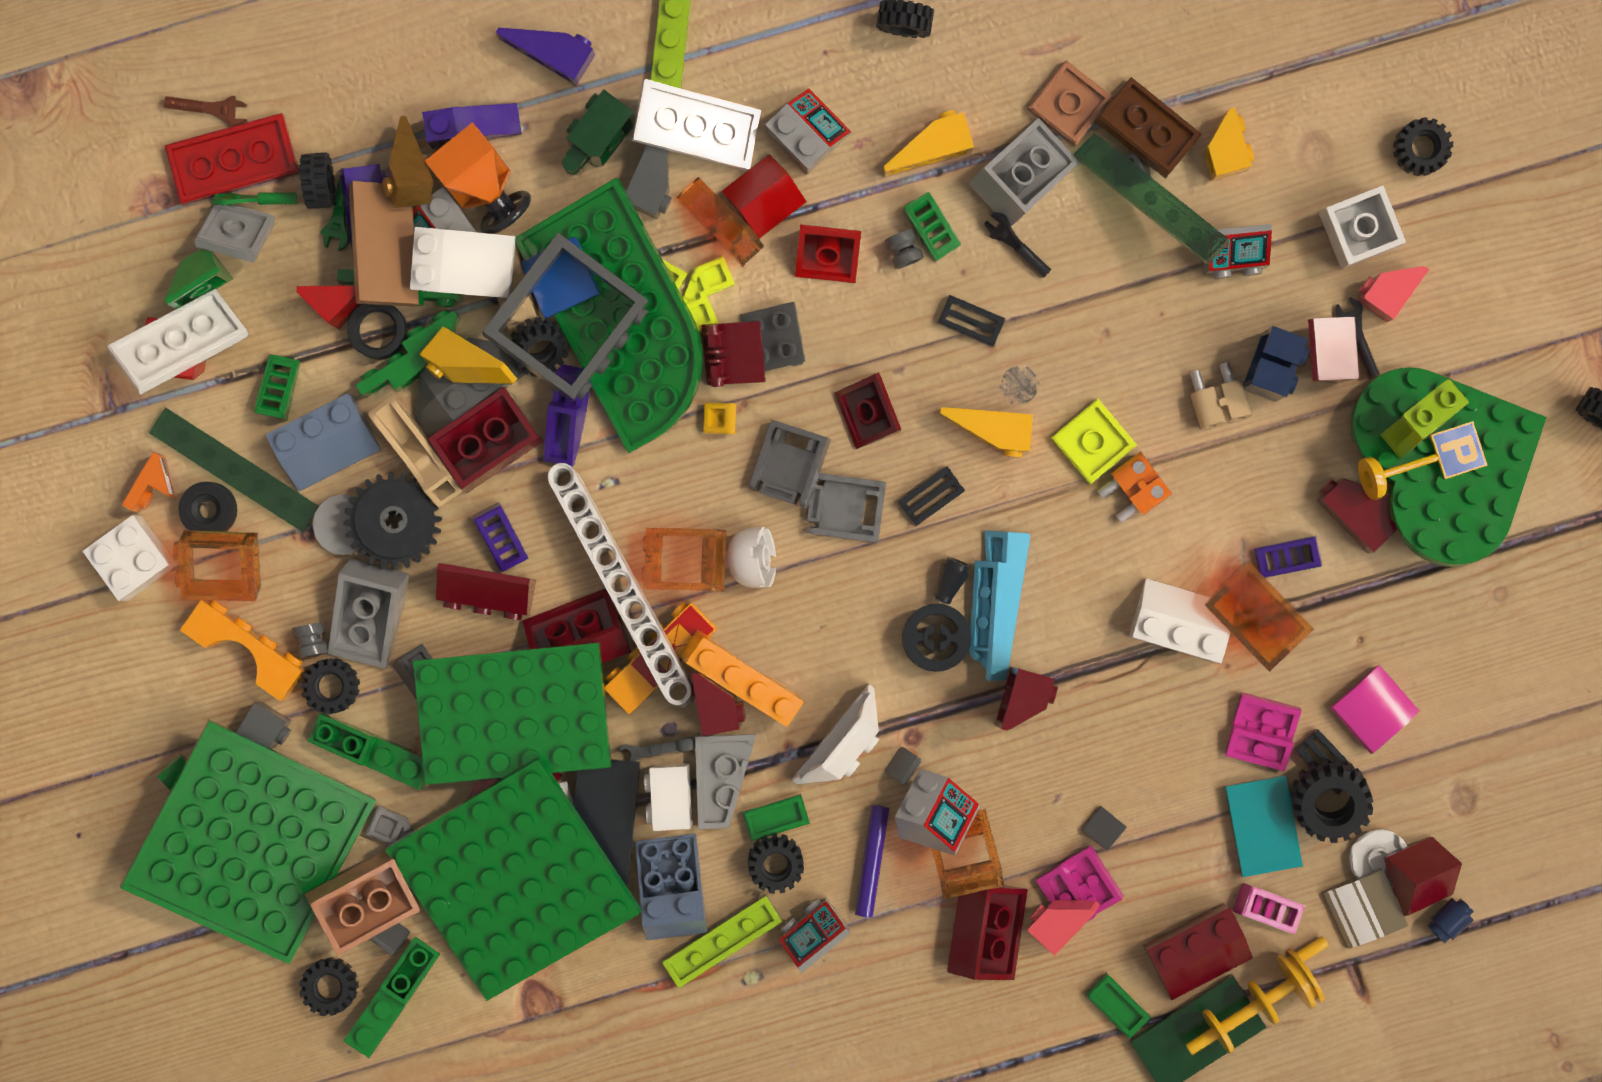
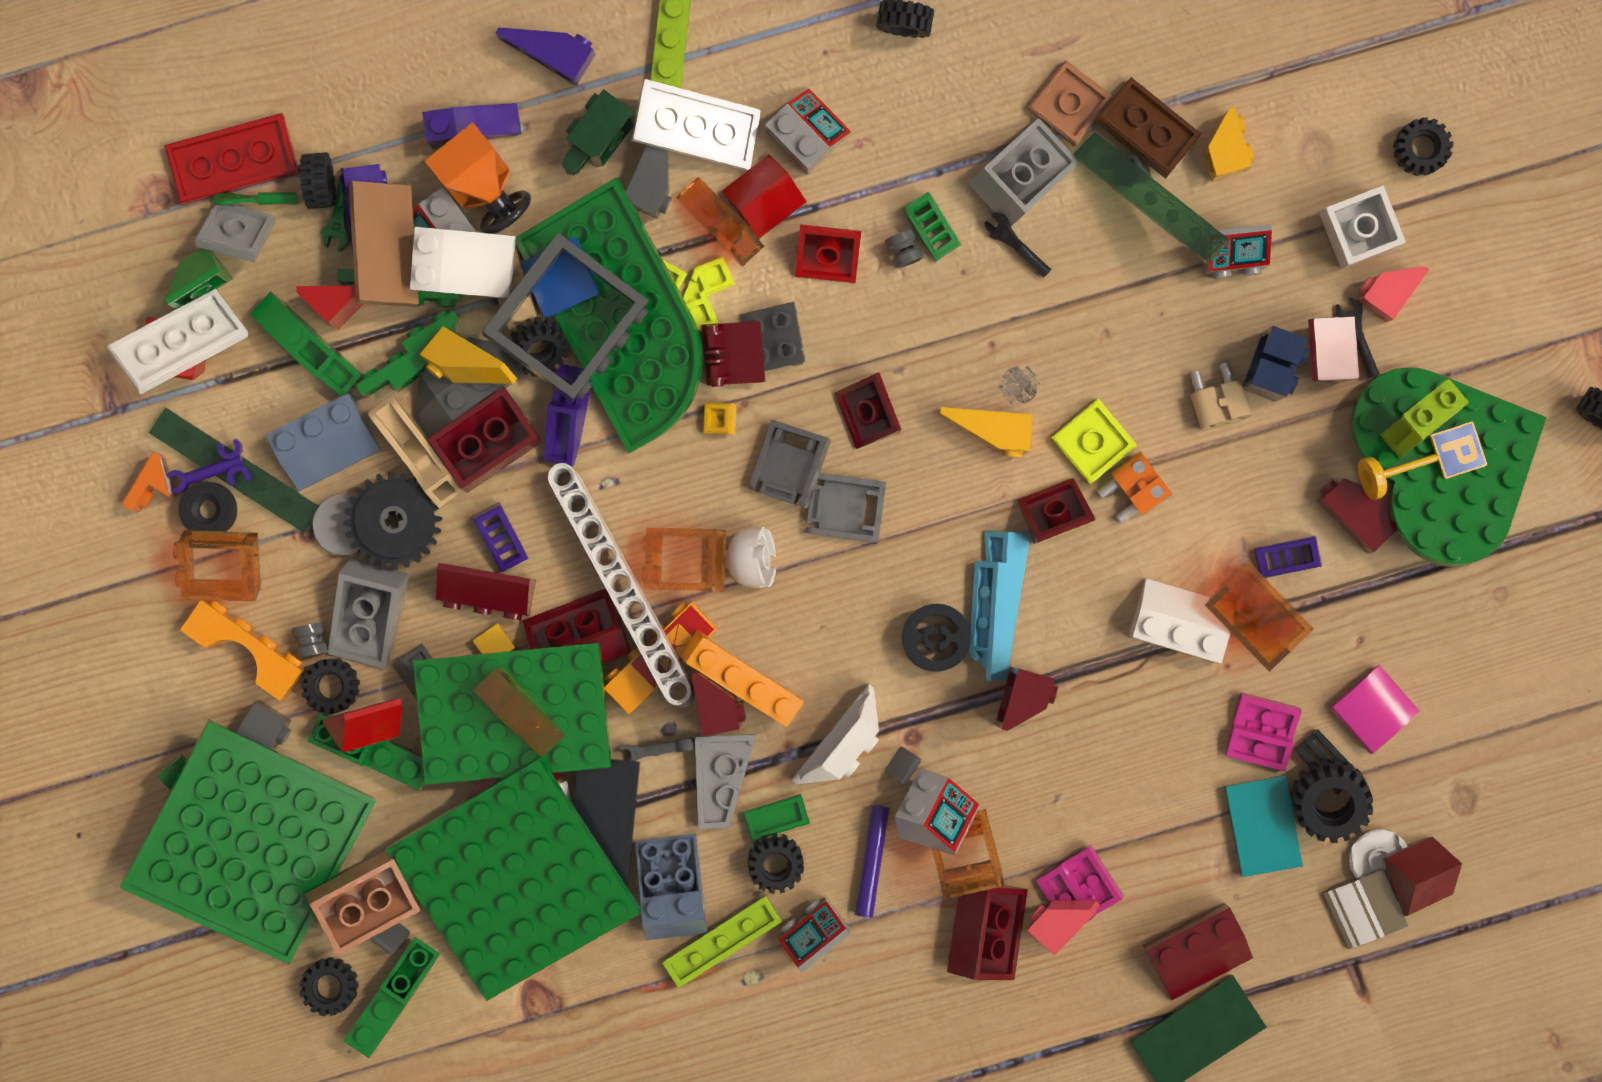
white brick [83,515,177,601] -> none
copper piece [164,96,247,126] -> none
green slope [254,354,301,420] -> none
black tyre [347,304,408,360] -> none
light grey tile [366,805,413,844] -> none
pearl gold slope [383,116,433,208] -> none
white brick [644,763,693,831] -> none
yellow slope [883,110,974,177] -> none
black tile [898,466,965,527] -> none
black cone [934,556,970,604] -> none
black tile [937,295,1006,347] -> none
dark grey slope [1082,806,1127,851] -> none
green tile [1085,972,1151,1039] -> none
yellow piece [1185,936,1329,1055] -> none
dark pink slope [1233,883,1305,934] -> none
dark blue brick [1427,898,1474,944] -> none
none -> dark purple bar [166,439,252,494]
none -> green slope [250,291,363,397]
none -> red slope [322,698,402,753]
none -> yellow tile [473,623,516,654]
none -> clear orange slope [473,667,565,757]
none -> dark red slope [1017,478,1095,544]

